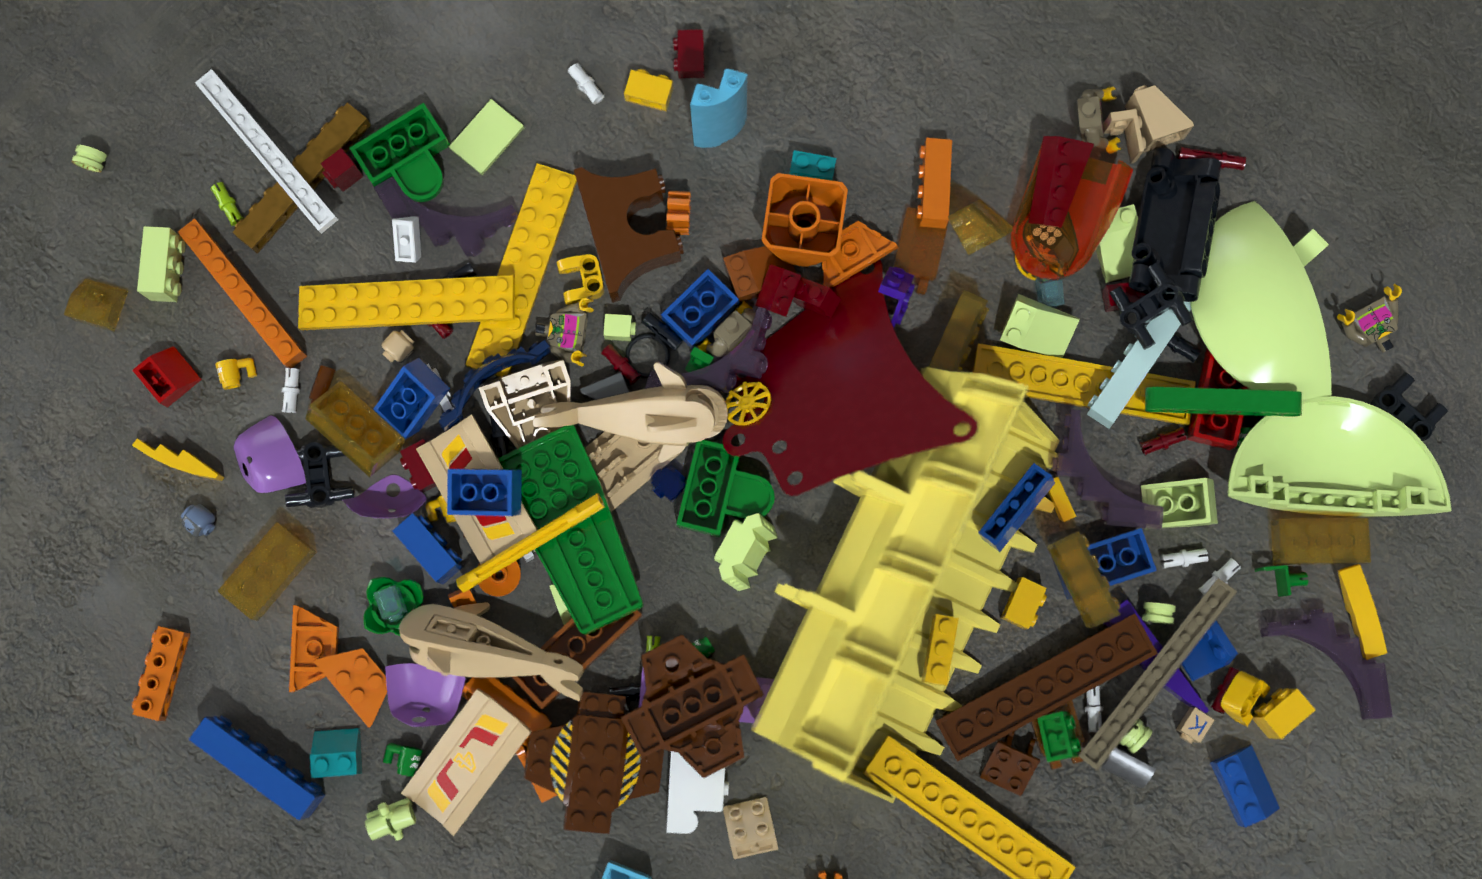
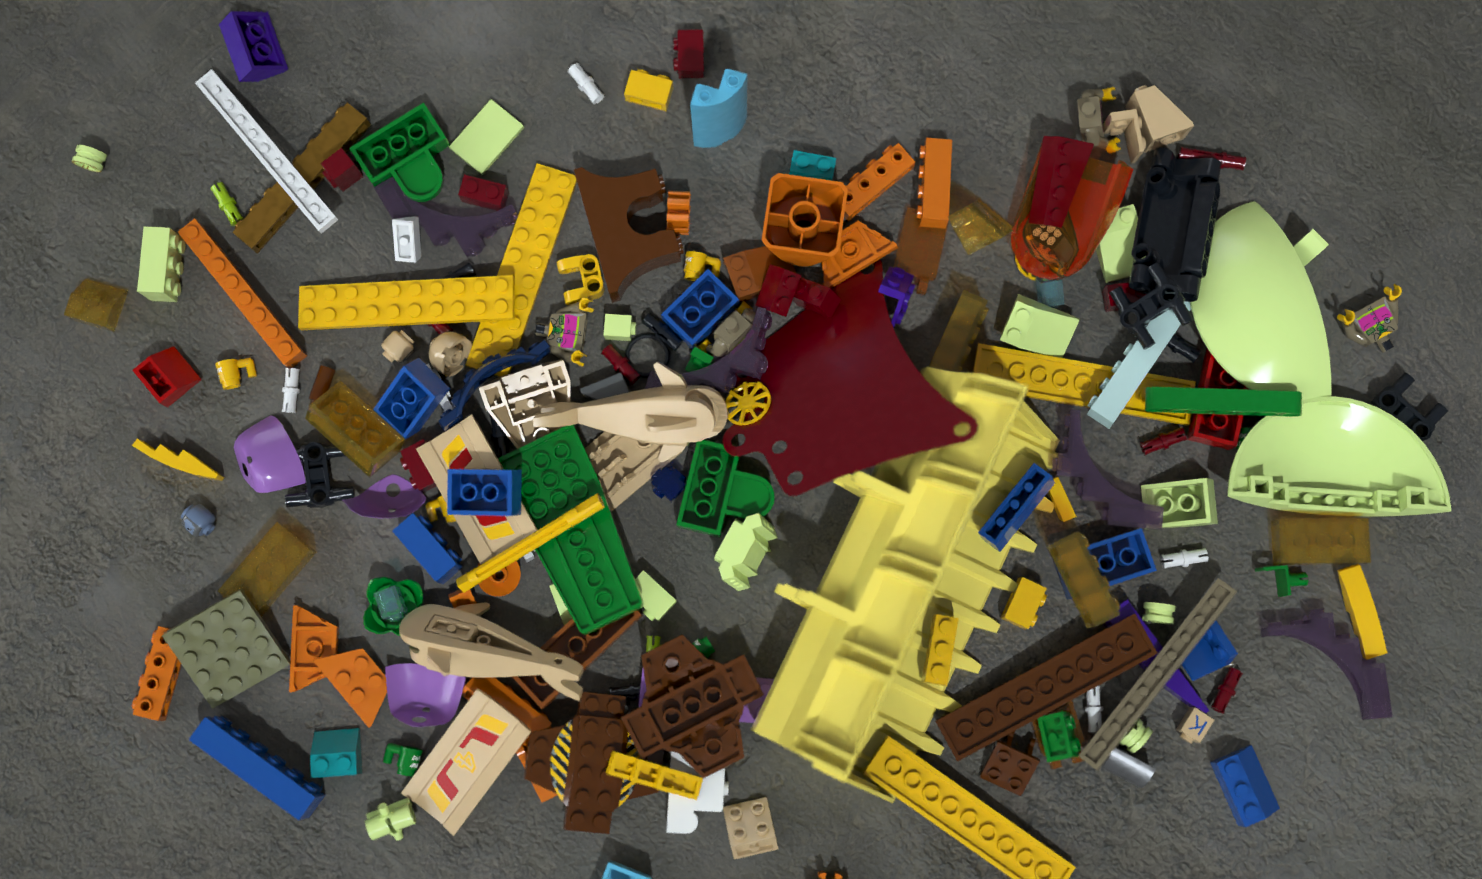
white pin [1199,558,1241,595] -> none
yellow piece [1221,671,1270,727] -> none
yellow brick [1252,688,1315,739] -> none
none -> olive plate [162,588,290,709]
none -> dark purple slope [219,11,288,82]
none -> tan cylinder [429,332,472,377]
none -> dark red brick [458,175,509,213]
none -> yellow slope [606,751,703,800]
none -> yellowish green brick [635,570,677,621]
none -> yellow piece [684,251,721,281]
none -> orange brick [844,143,915,222]

